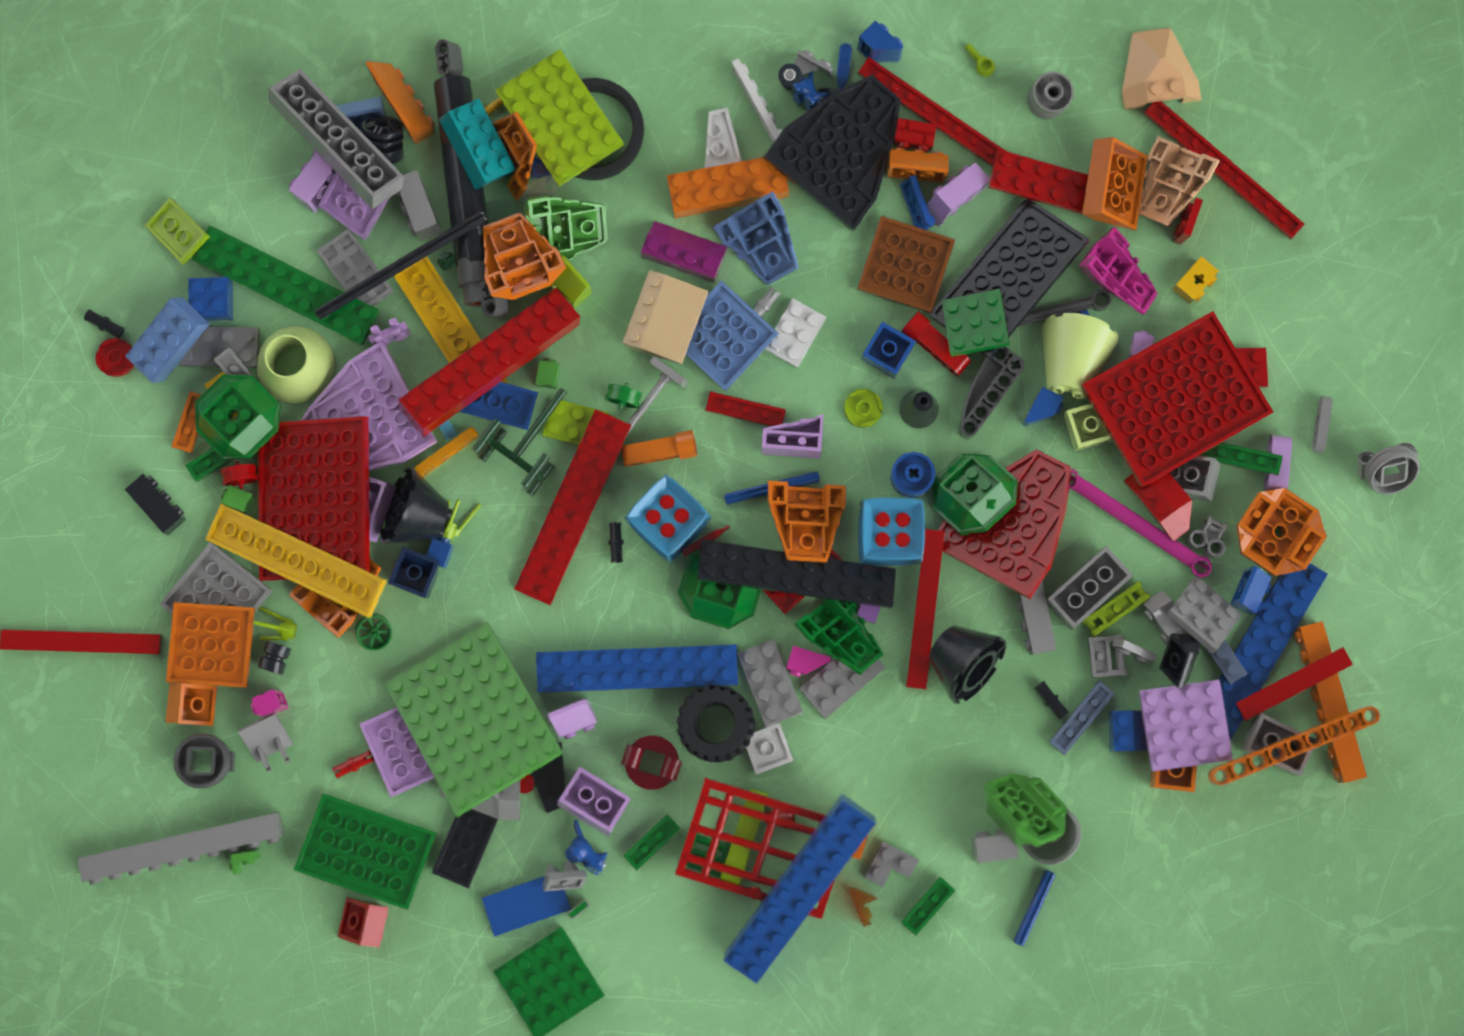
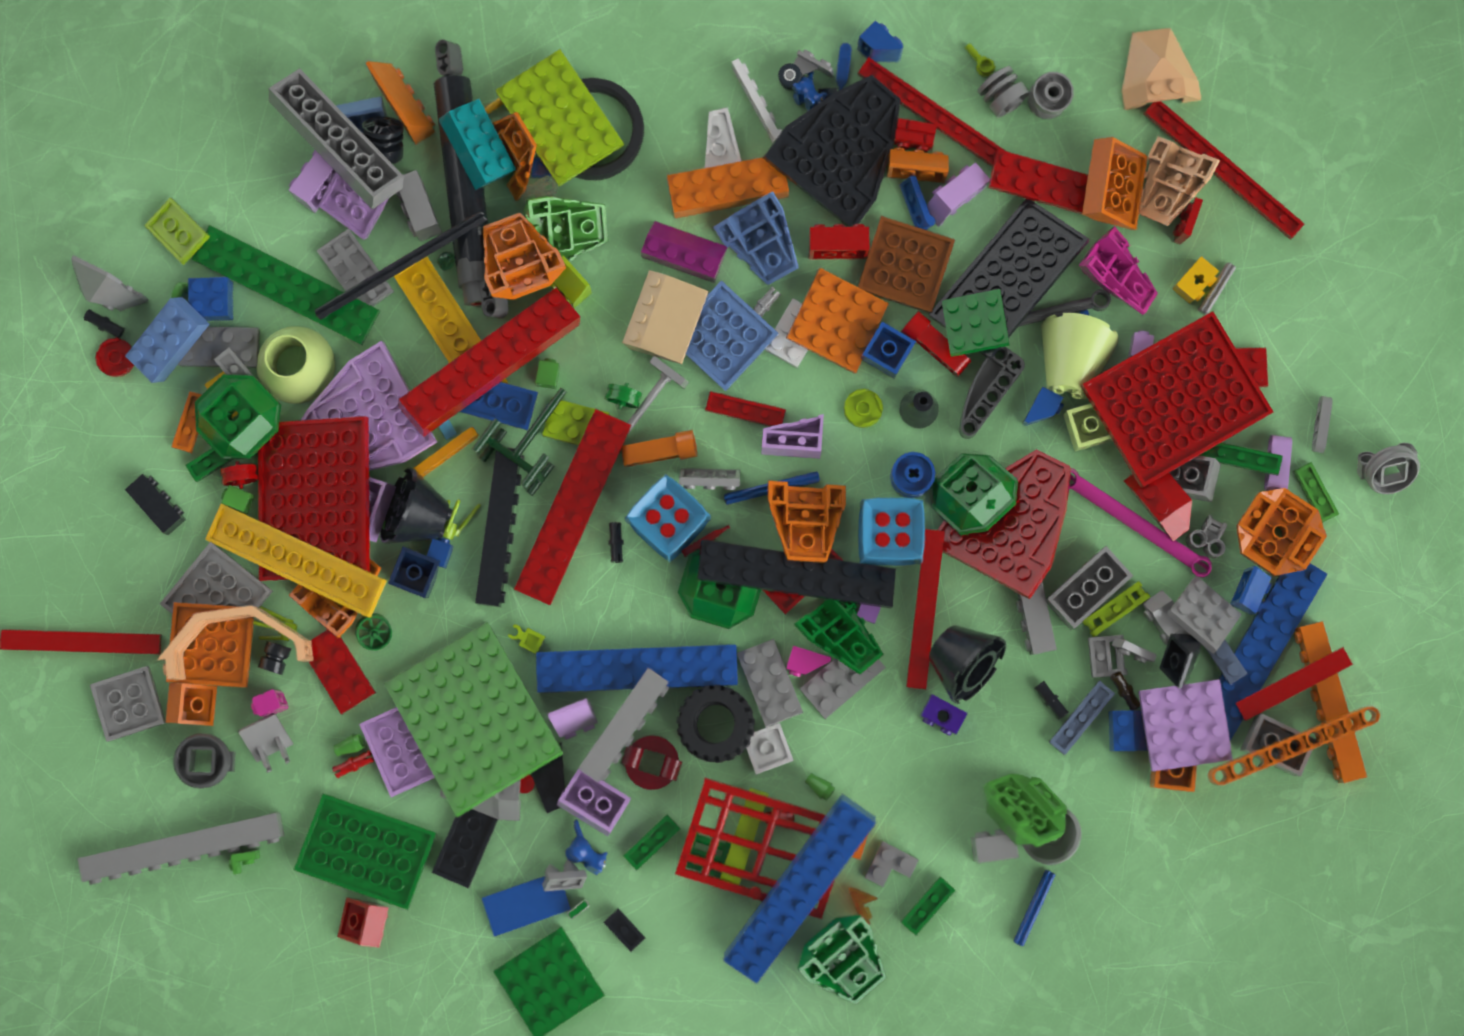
lavender plate [368,317,411,346] -> none
none -> light grey wedge [71,255,148,311]
none -> light grey plate [90,666,166,742]
none -> light nougat panel [157,606,313,680]
none -> bright green arm [171,282,188,298]
none -> red plate [309,630,376,715]
none -> bright green cone [333,733,365,756]
none -> black brick [475,448,525,608]
none -> lime plate [508,624,546,654]
none -> light grey brick [578,668,669,782]
none -> black plate [603,908,646,952]
none -> light grey plate [679,468,740,490]
none -> orange plate [786,268,889,374]
none -> green wedge [797,914,886,1004]
none -> bright green cone [805,773,835,801]
none -> red brick [809,224,870,260]
none -> dark purple brick [920,694,968,736]
none -> light grey wheel [977,66,1030,118]
none -> dark brown pin [1110,671,1141,710]
none -> light grey axle [1198,263,1236,315]
none -> bright green tile [1293,462,1339,523]

